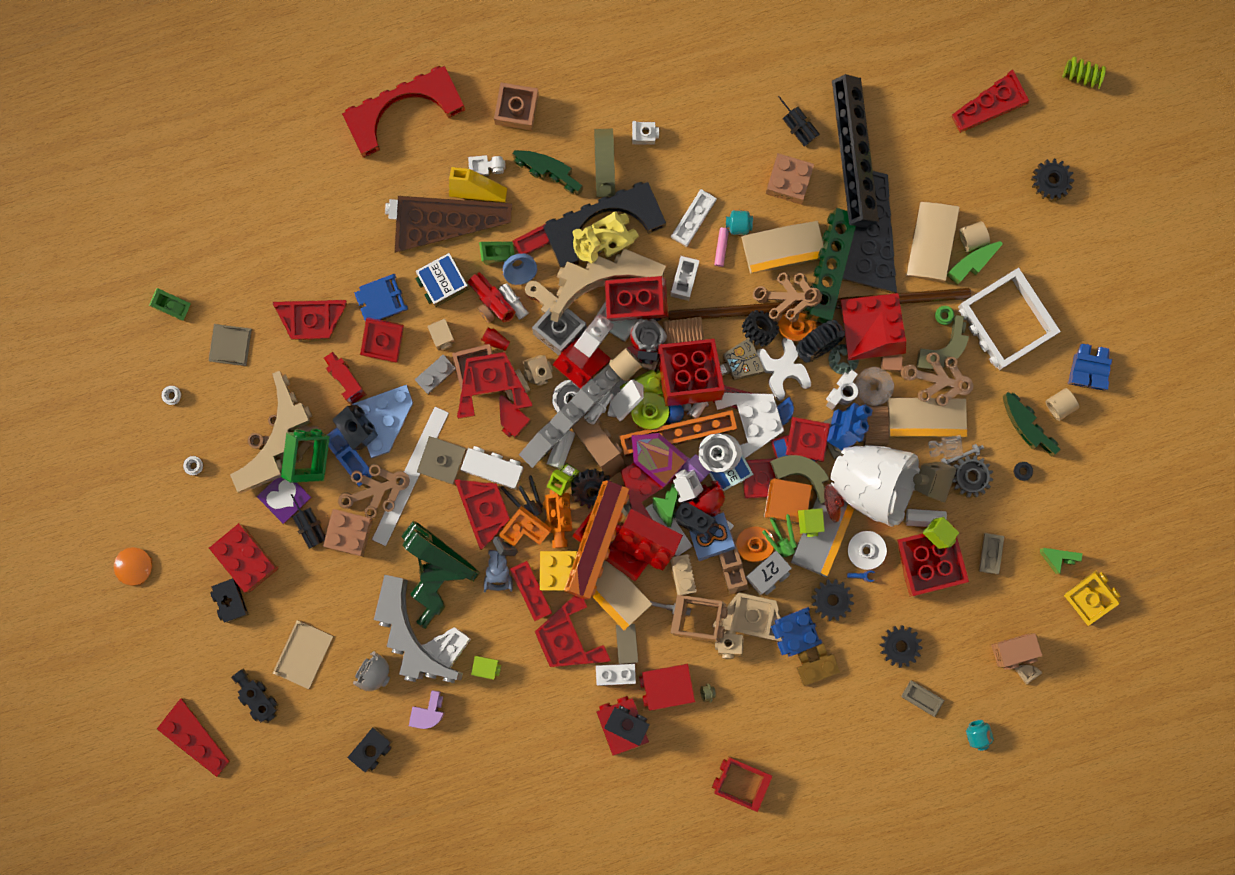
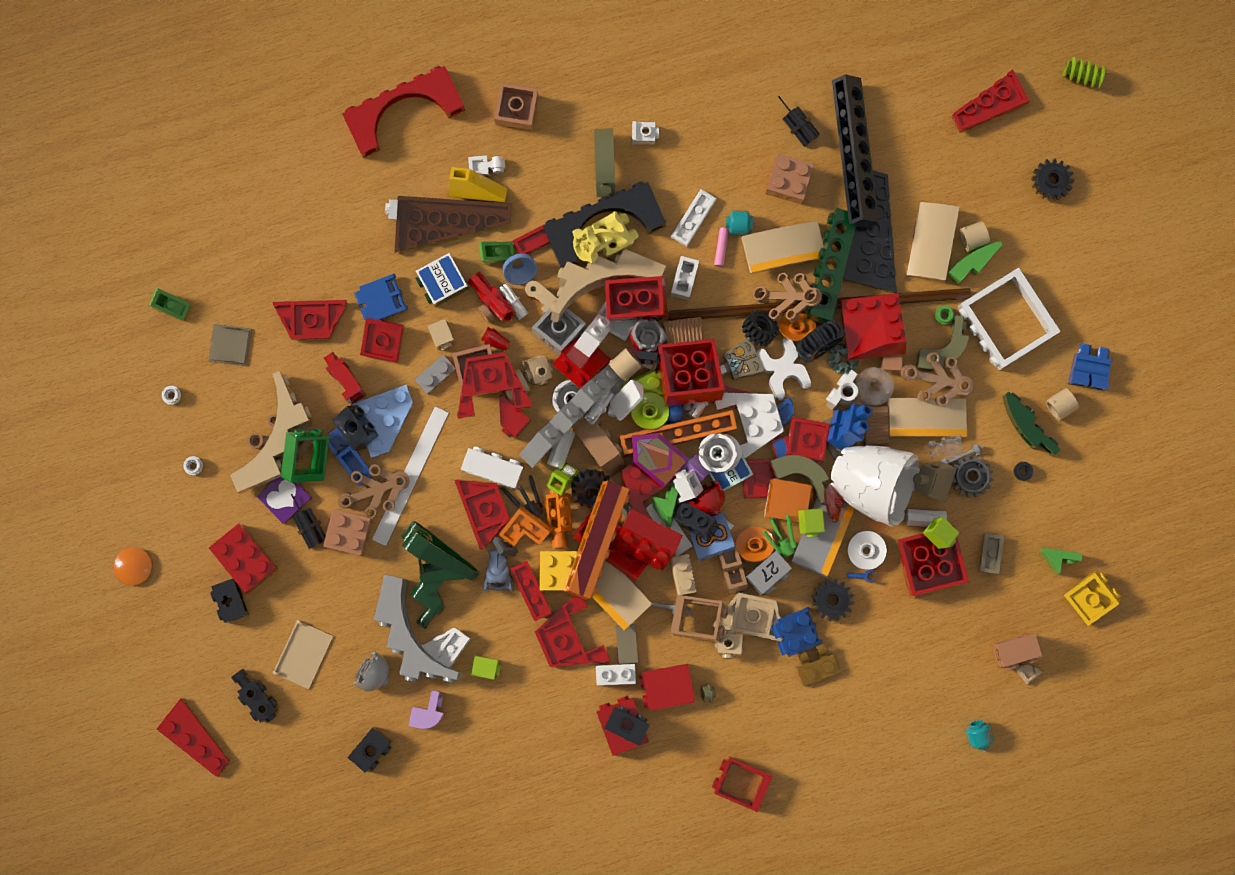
dark tan plate [417,436,466,485] -> none
dark green slope [512,150,583,195] -> none
black gear [879,625,923,668] -> none
dark tan tile [901,680,945,717] -> none

